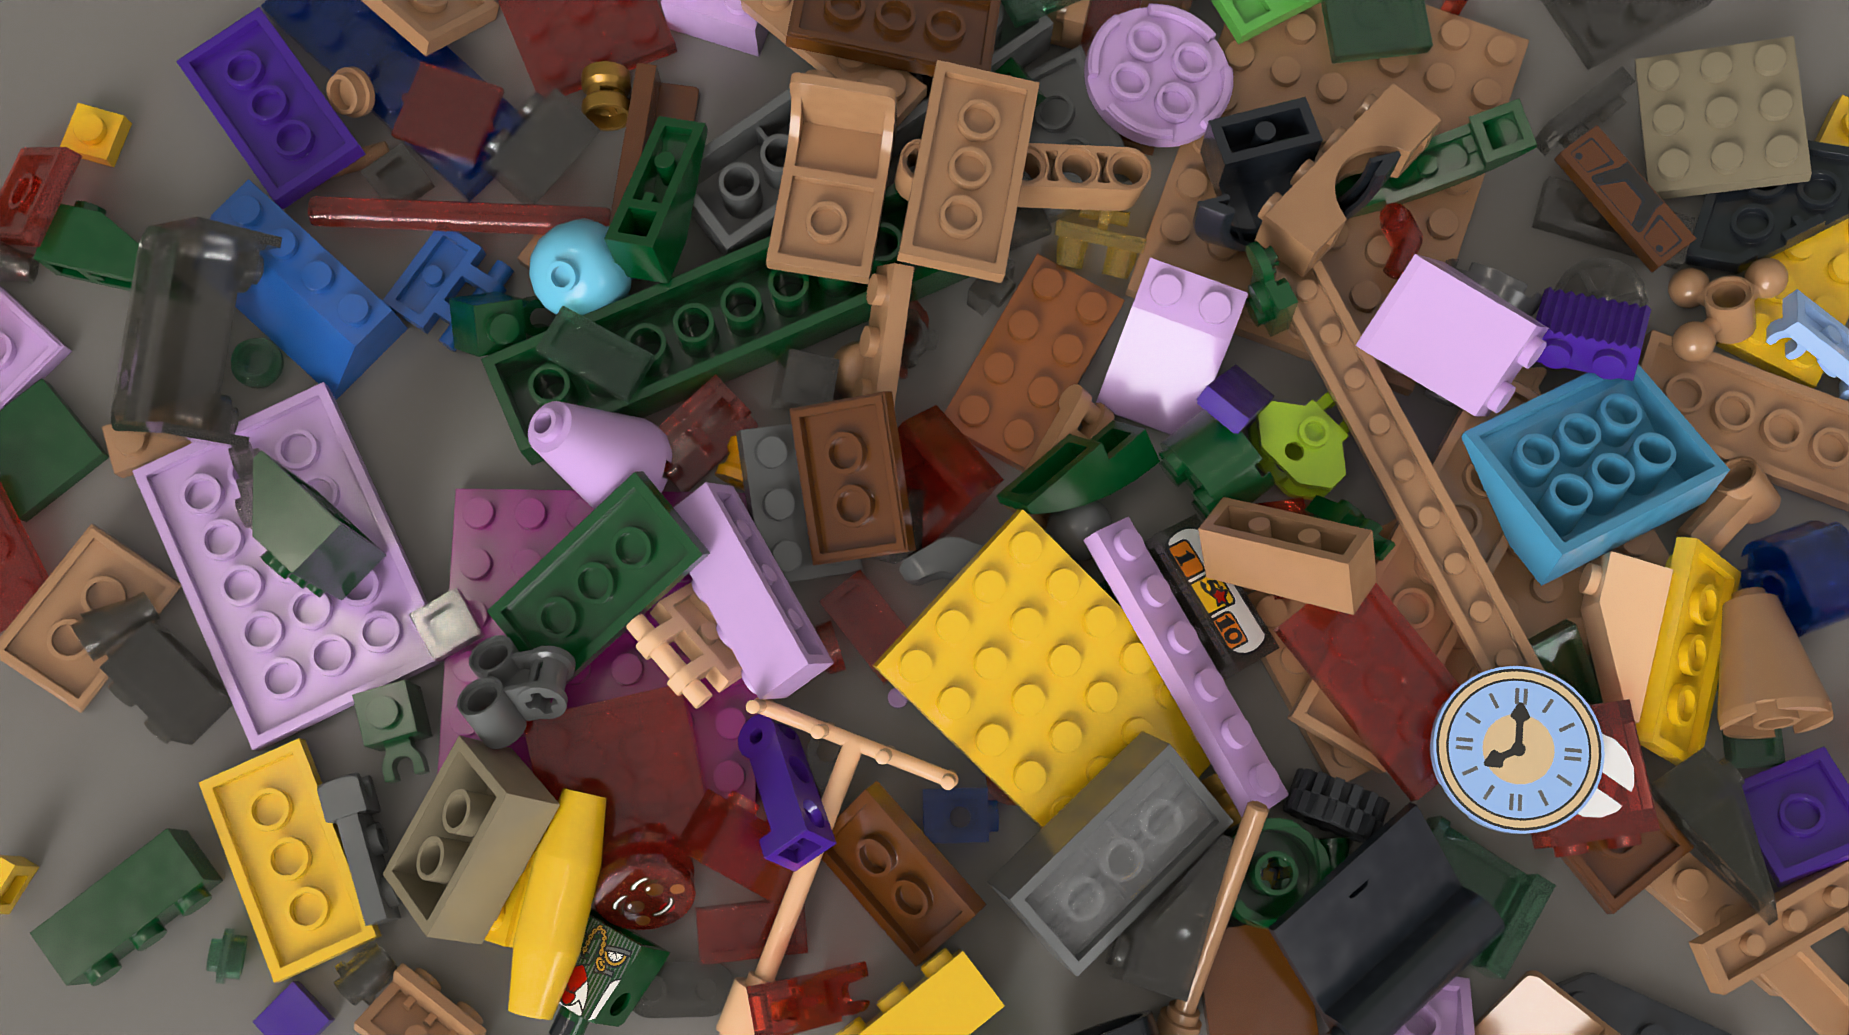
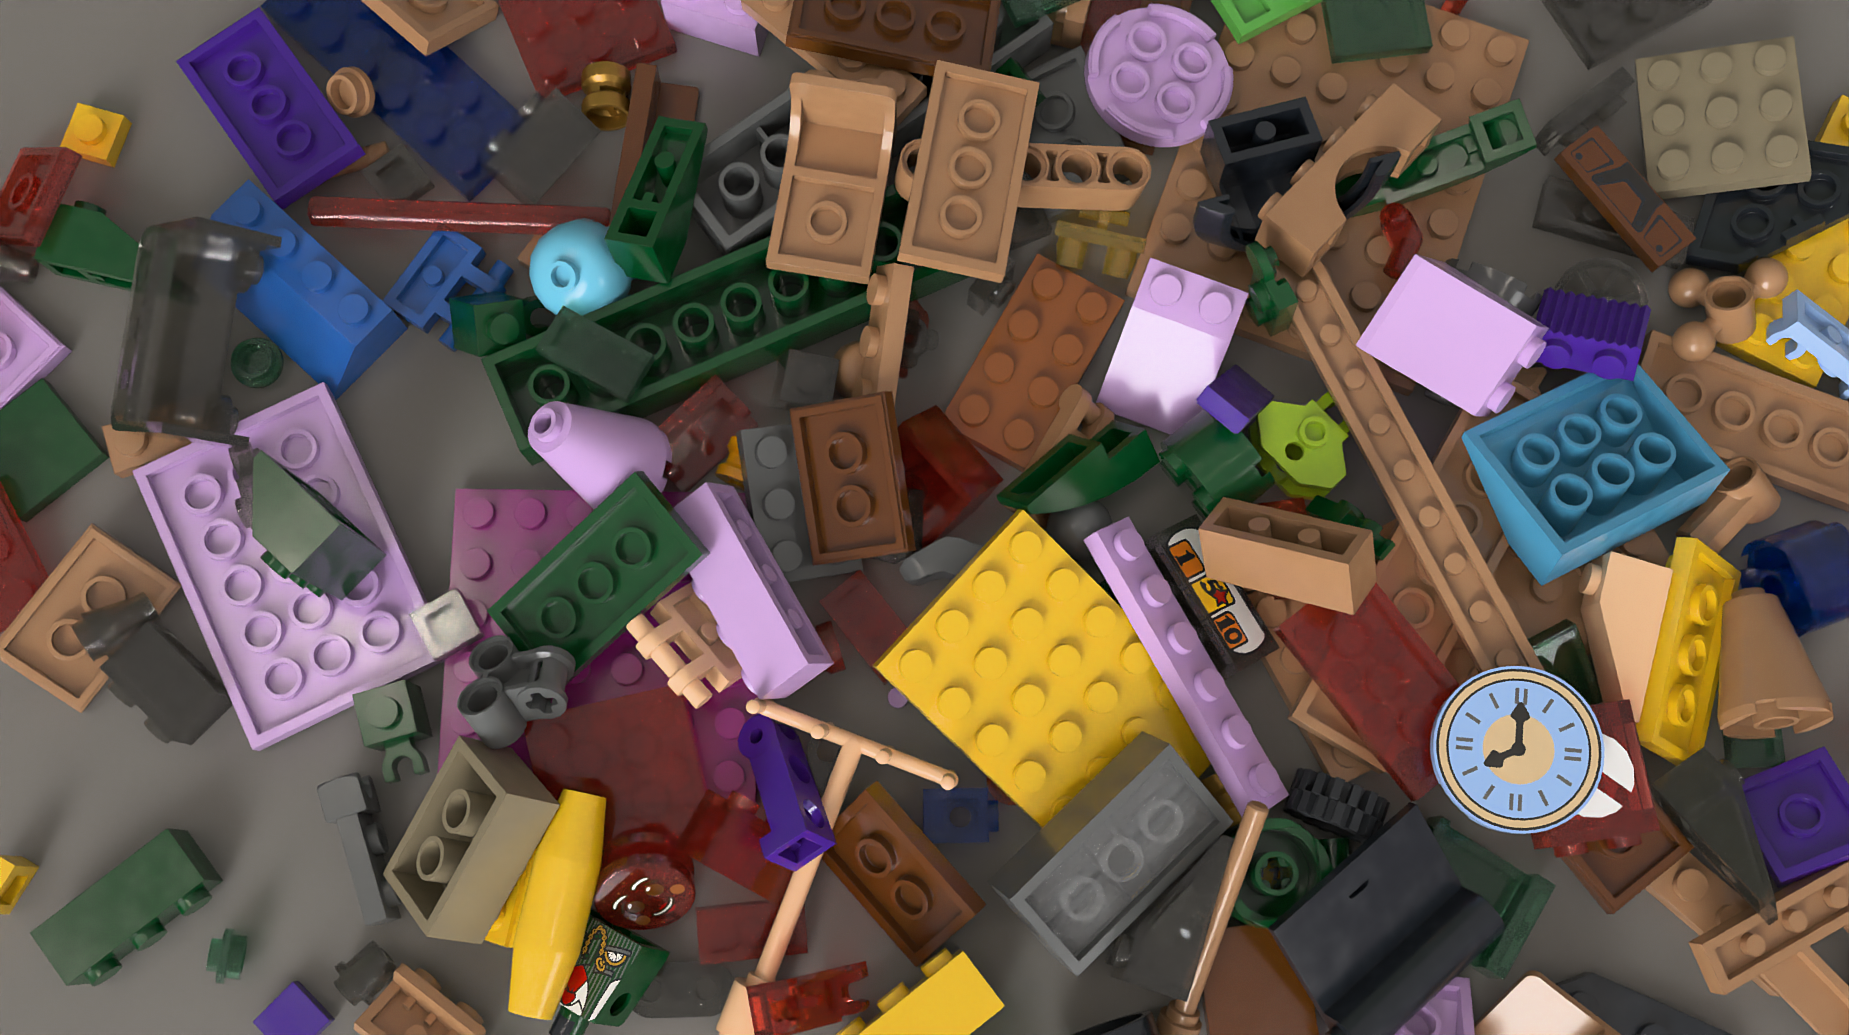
yellow plate [199,738,382,983] -> none
clear red piece [391,62,505,164] -> none

